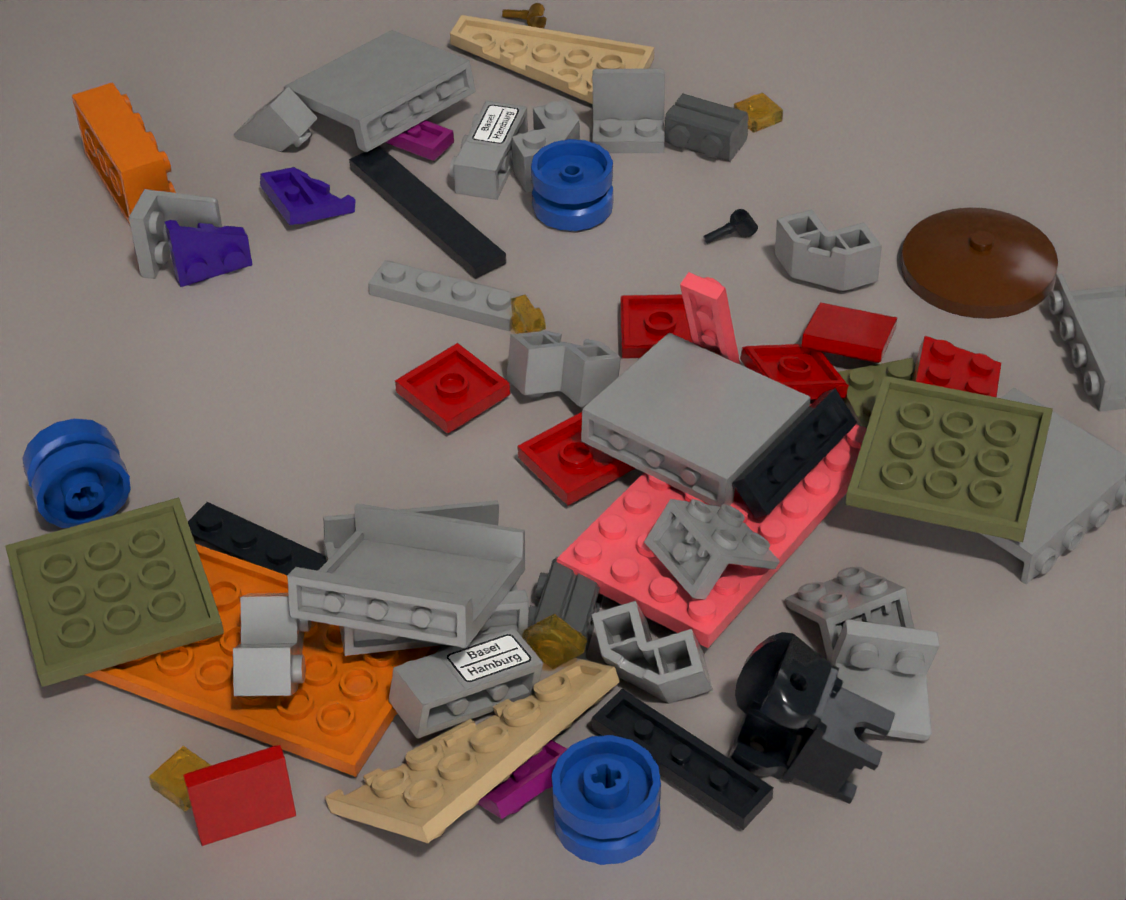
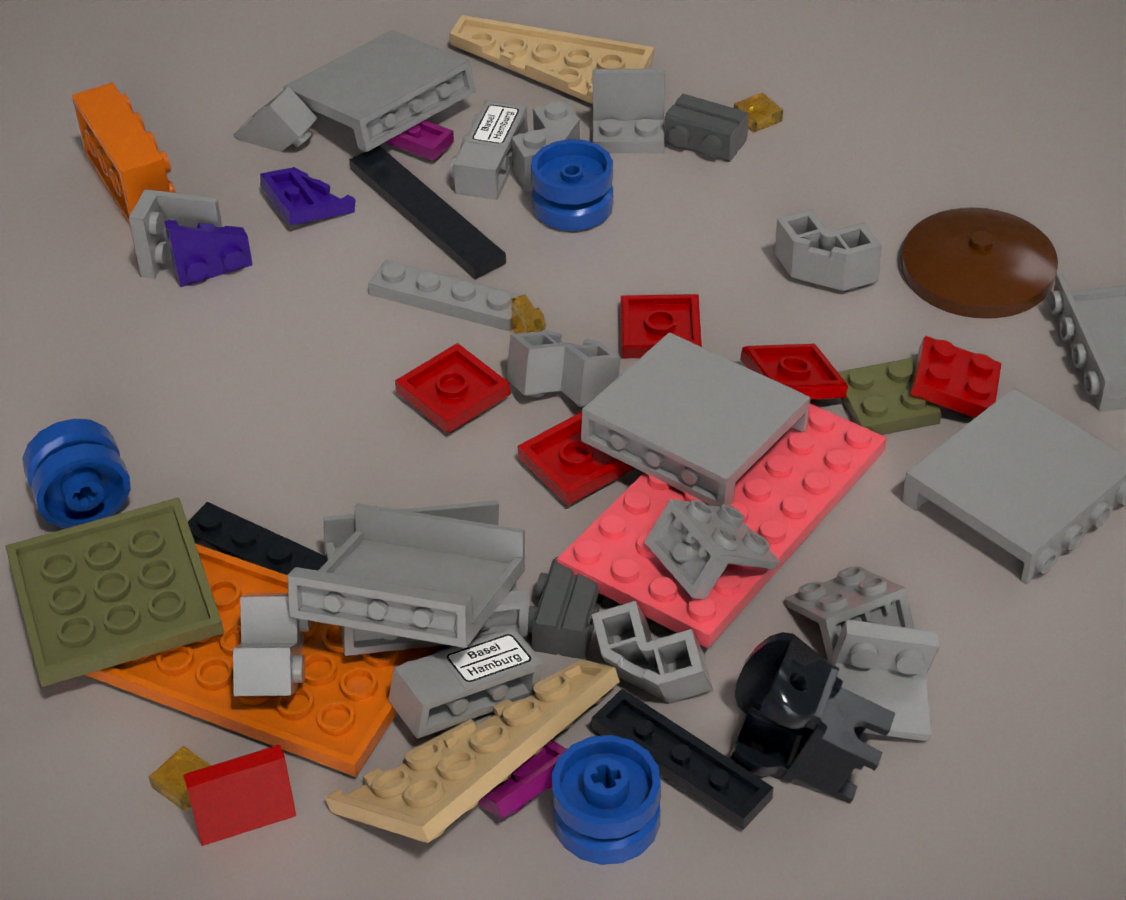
pearl gold hand [502,3,547,28] -> none
clear yellow plate [522,614,587,669] -> none
coral plate [680,272,740,365] -> none
black hand [703,209,758,244] -> none
black plate [732,388,857,519] -> none
red tile [801,302,897,363] -> none
olive plate [845,375,1053,542] -> none

